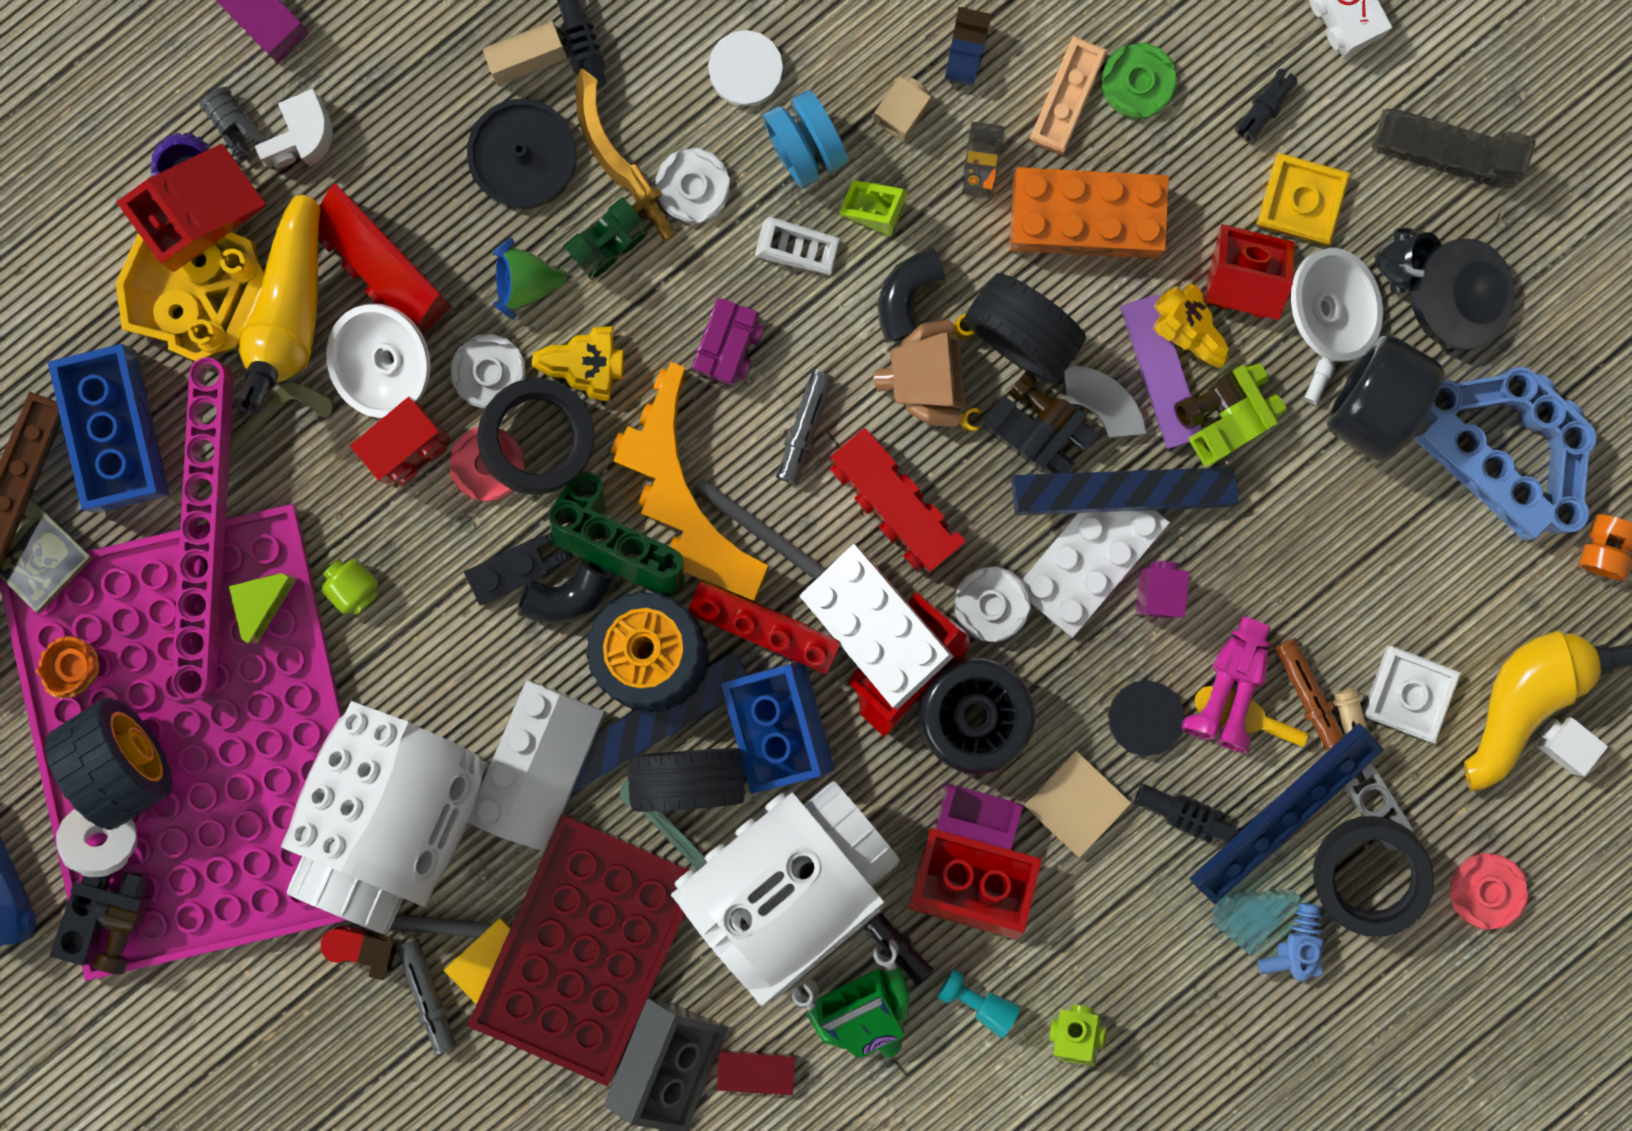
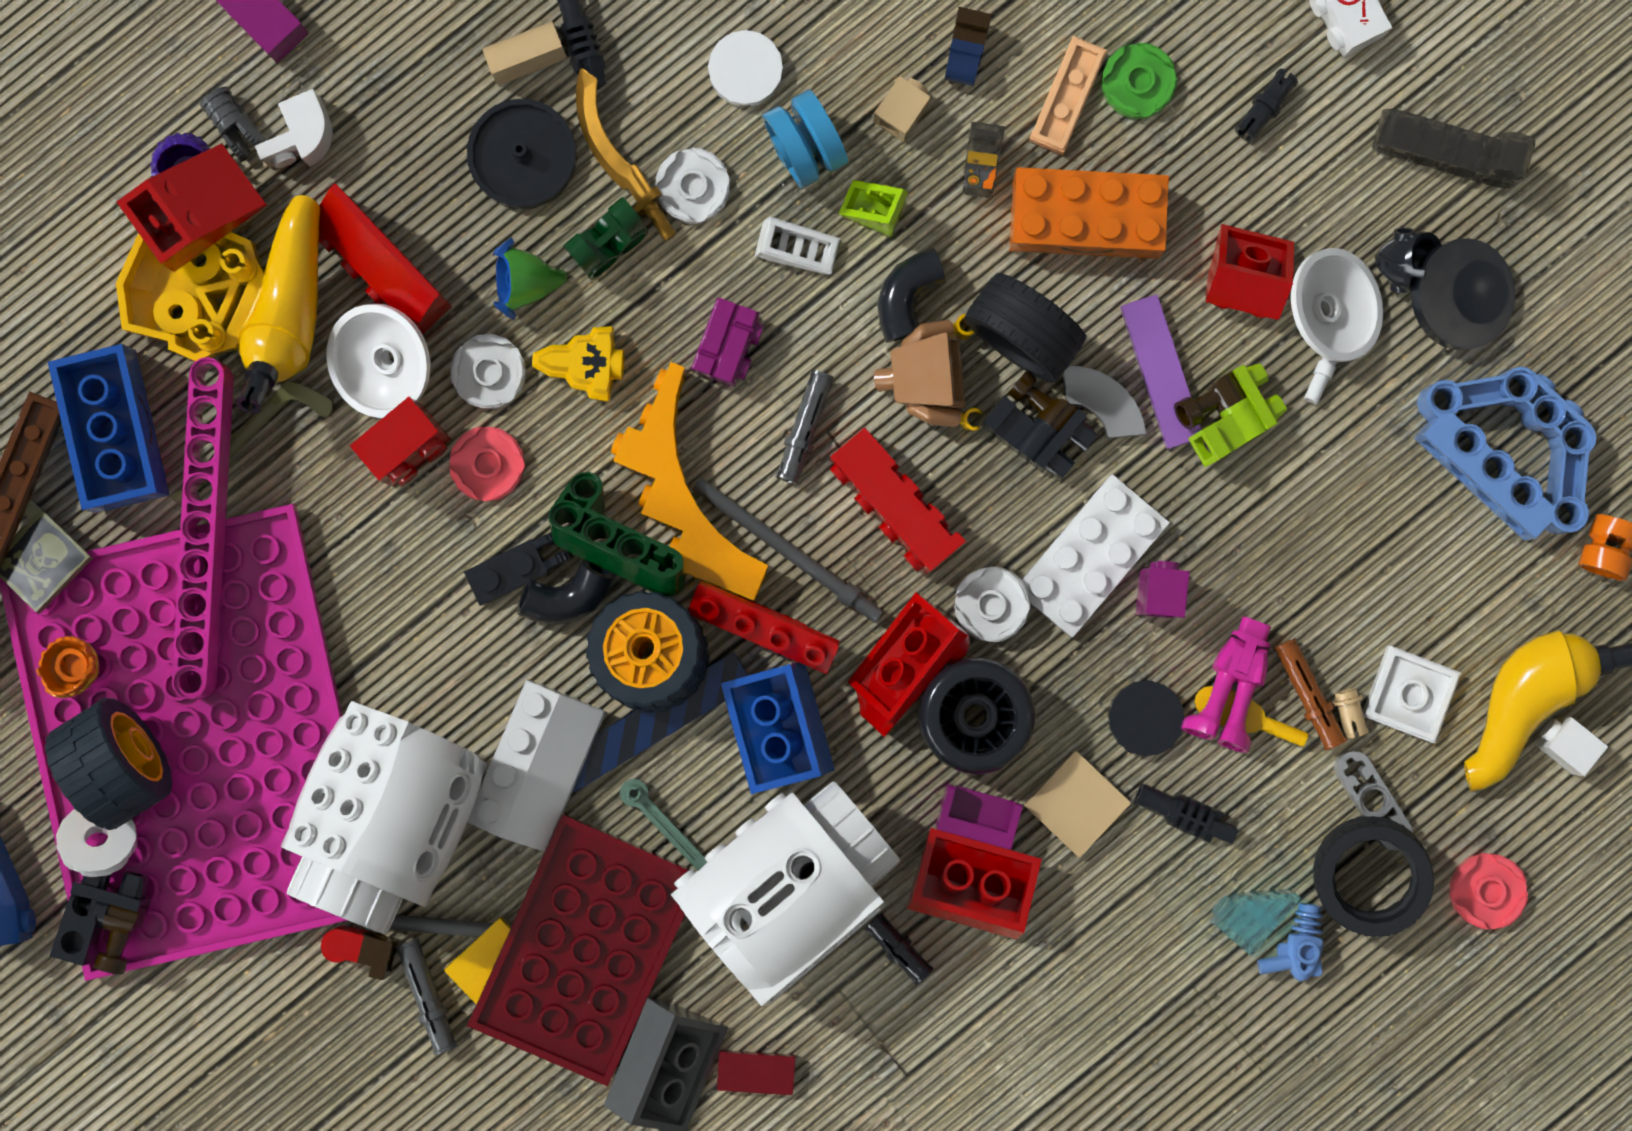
lime slope [229,573,297,643] -> none
lime head [322,559,379,616] -> none
black tyre [477,378,595,495] -> none
black tyre [627,748,745,812] -> none
green torso [792,939,910,1058] -> none
white plate [800,544,954,709] -> none
teal piece [937,968,1021,1039] -> none
tile [1011,467,1239,516] -> none
lime brick [1050,1005,1107,1067] -> none
yellow rock [1152,283,1229,368] -> none
dark blue tile [1189,723,1384,905] -> none
yellow tile [1255,152,1350,247] -> none
black wheel [1326,335,1445,462] -> none

